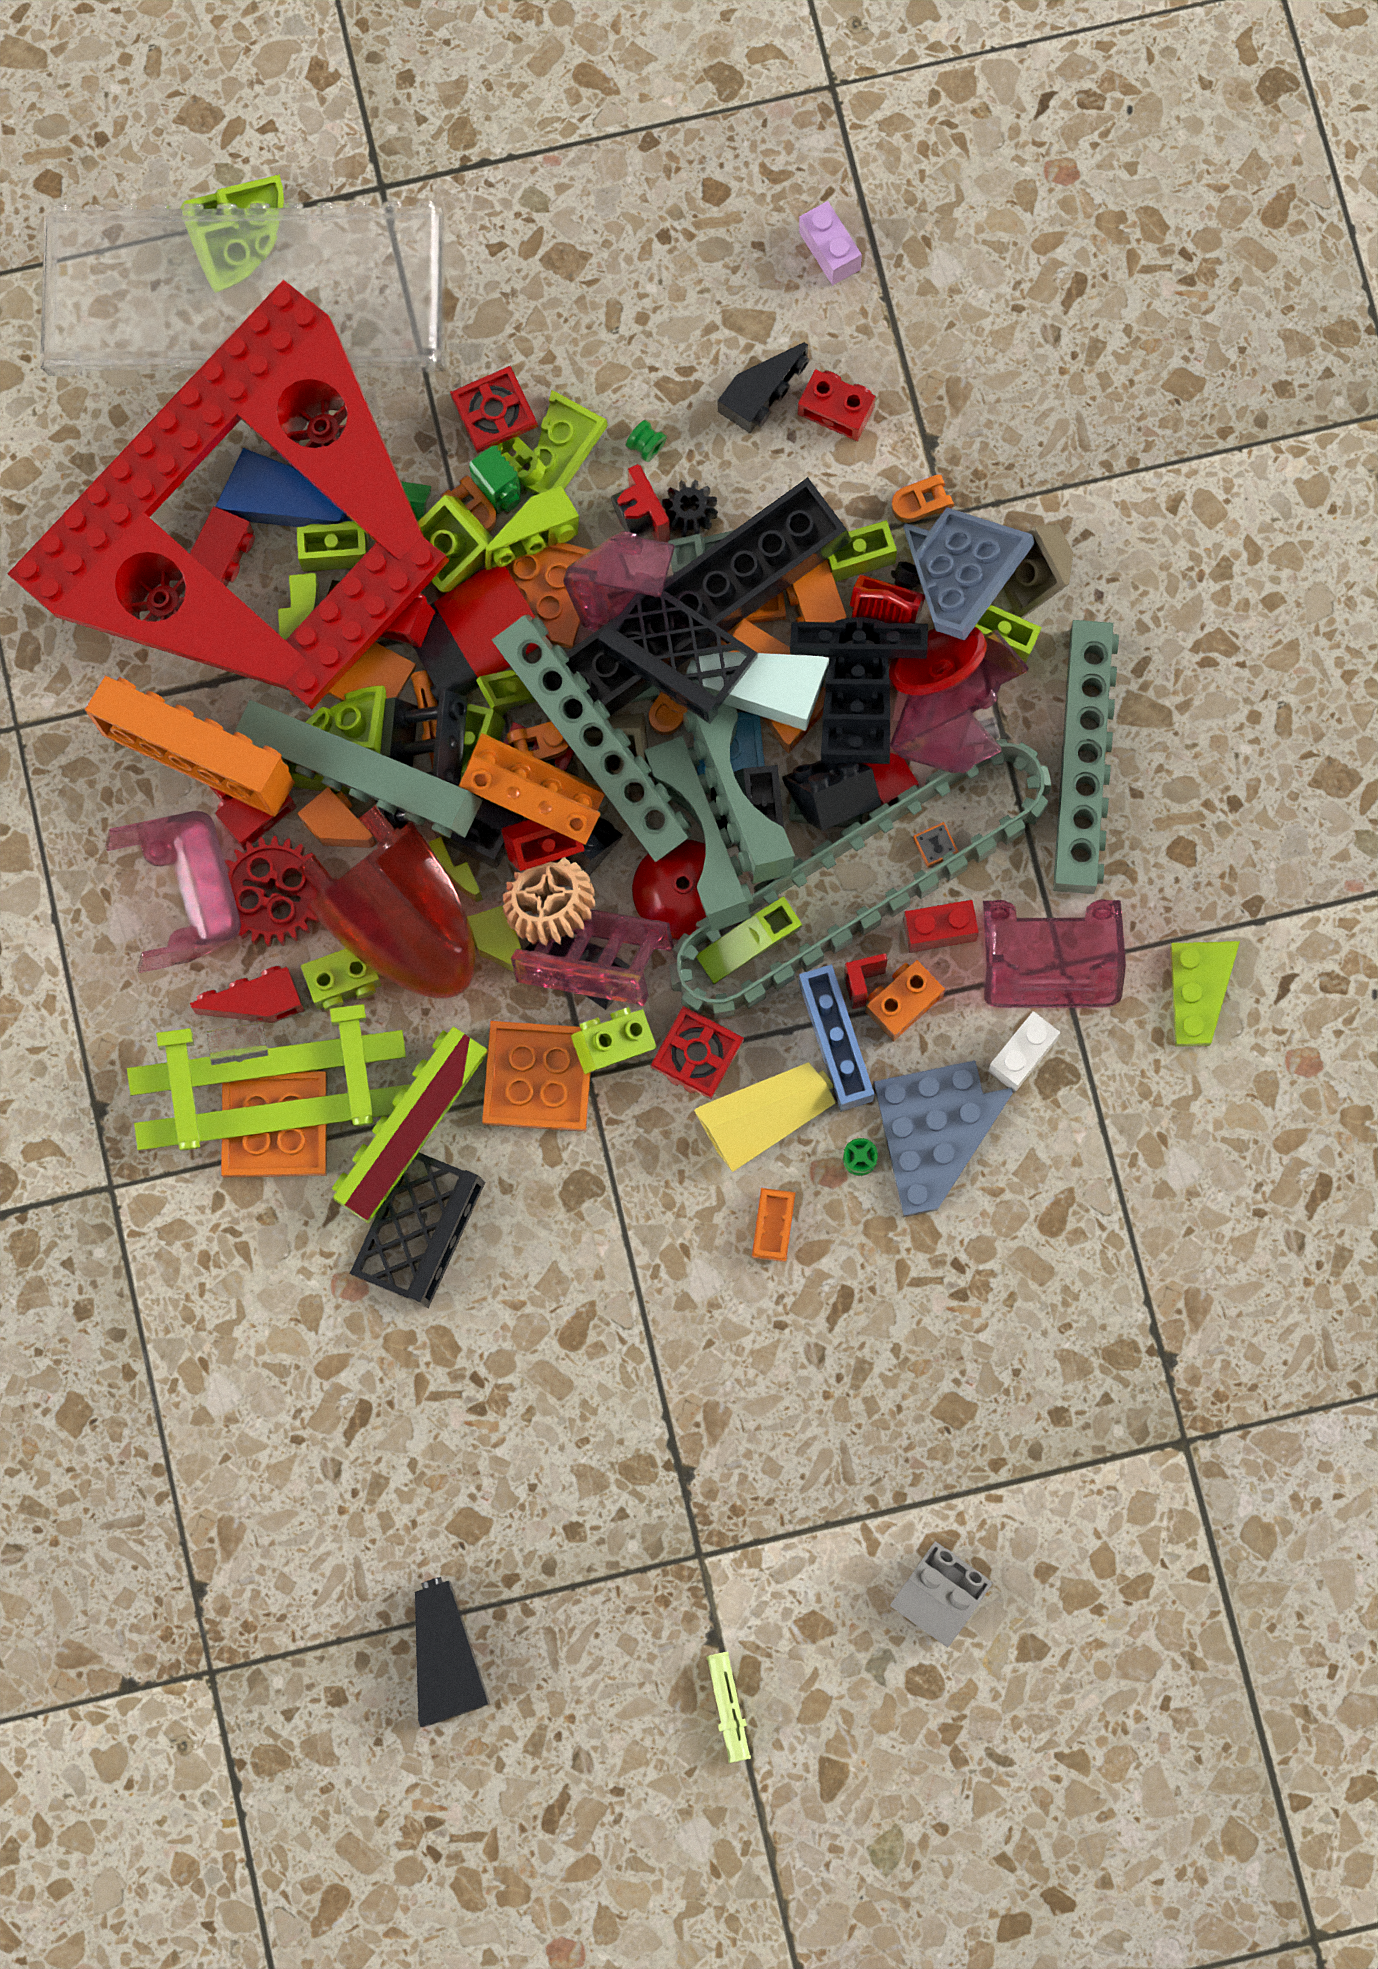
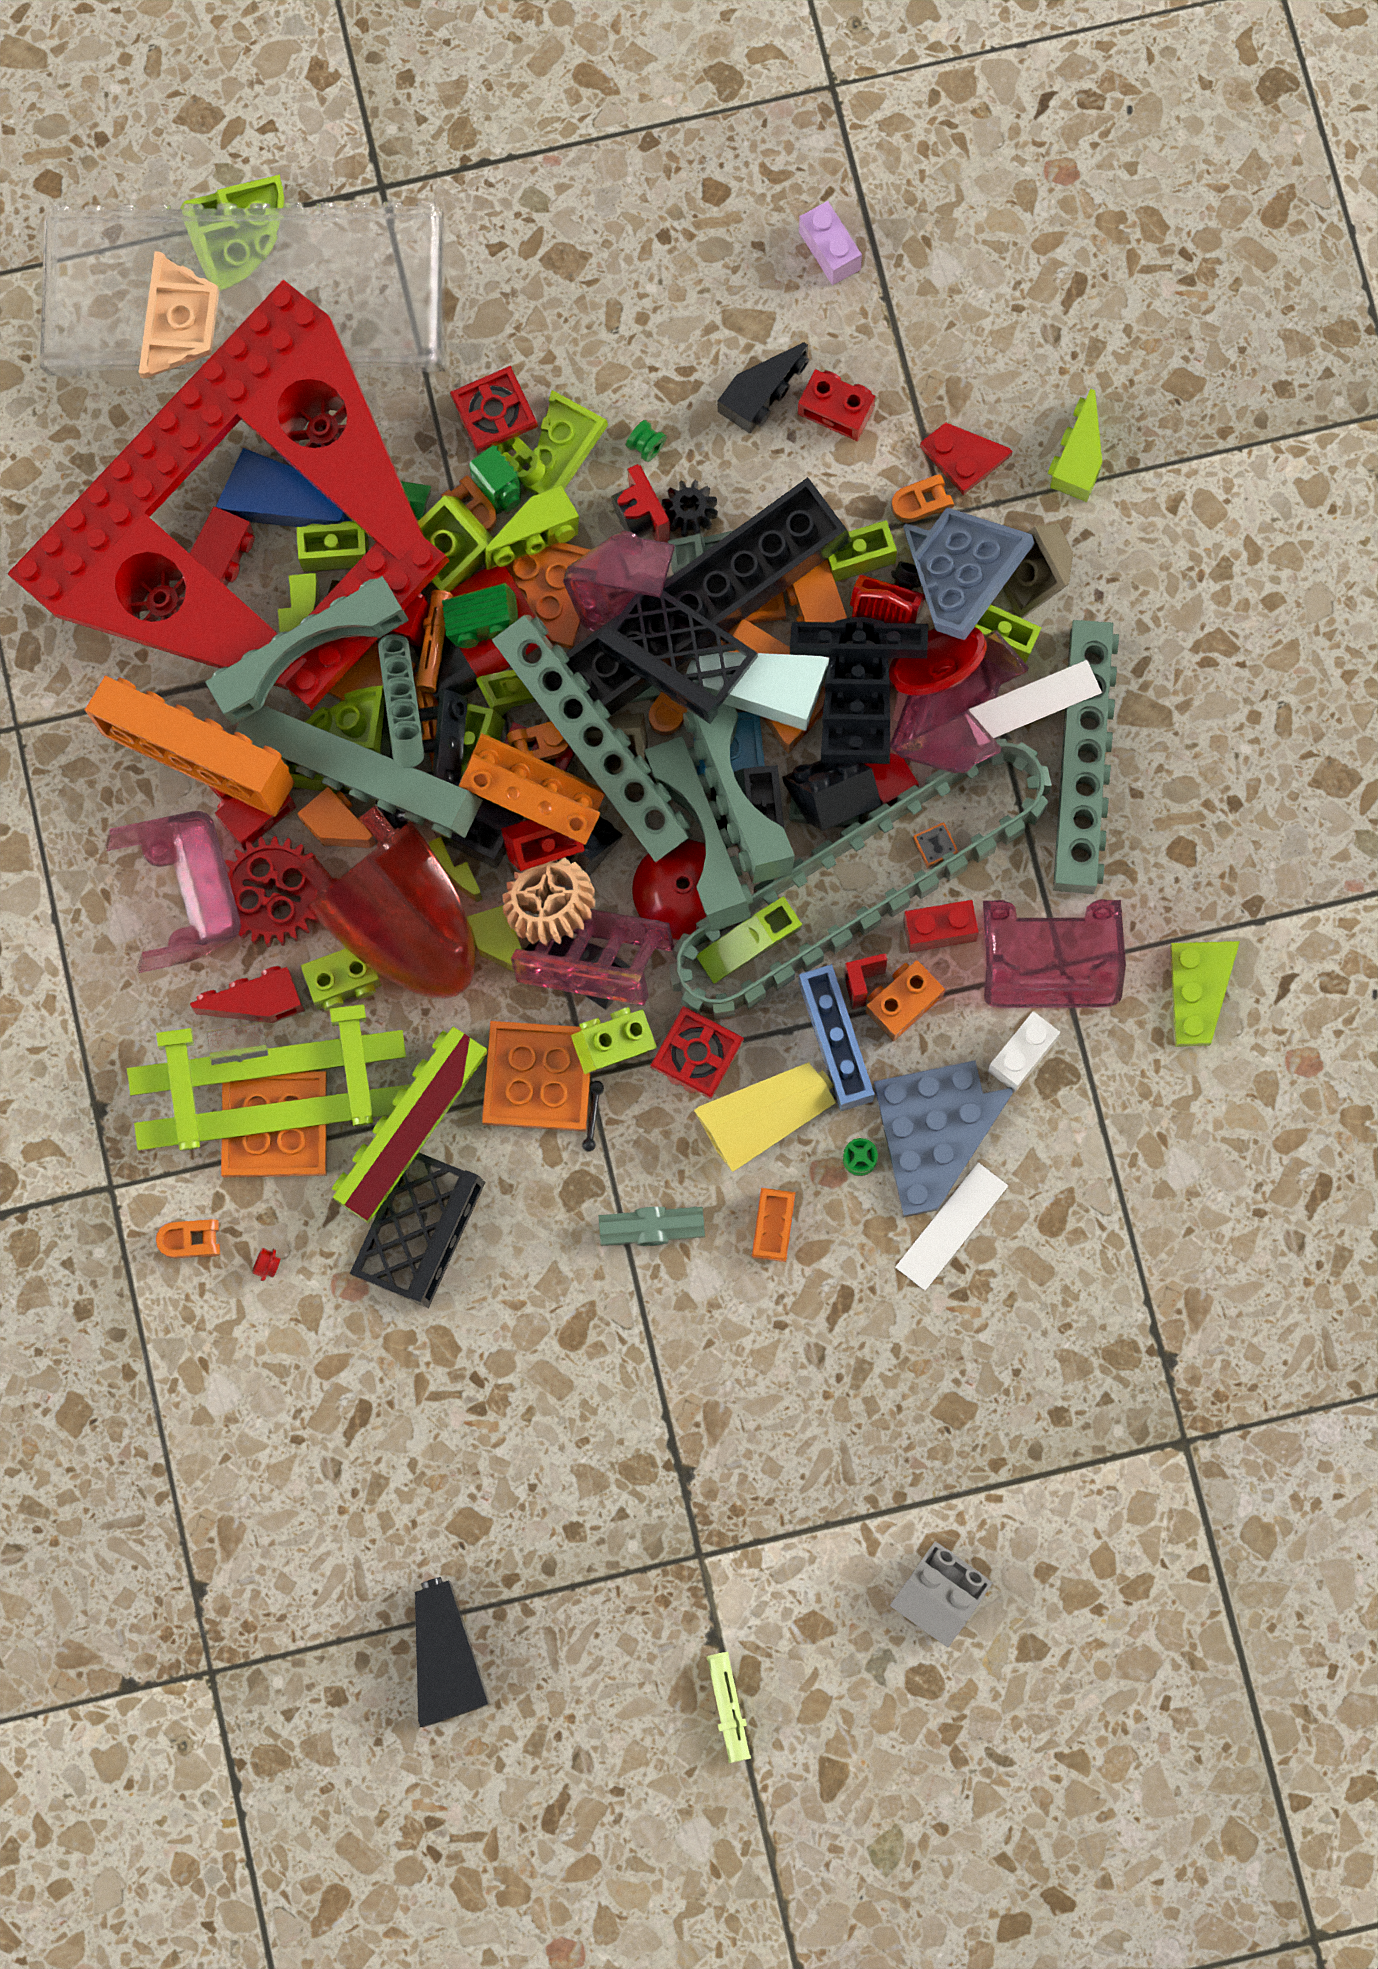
none -> light nougat wing [139,251,219,378]
none -> orange plate [156,1219,220,1259]
none -> sand green arch [205,576,409,725]
none -> red plate [252,1248,281,1281]
none -> sand green beam [378,634,424,767]
none -> orange pin [415,590,453,693]
none -> green brick [442,583,519,648]
none -> black hinge [582,1081,604,1152]
none -> sand green piece [598,1206,705,1246]
none -> white sticker [895,1162,1008,1291]
none -> red wing [920,422,1013,495]
none -> white sticker [965,660,1102,744]
none -> lime slope [1047,389,1102,502]

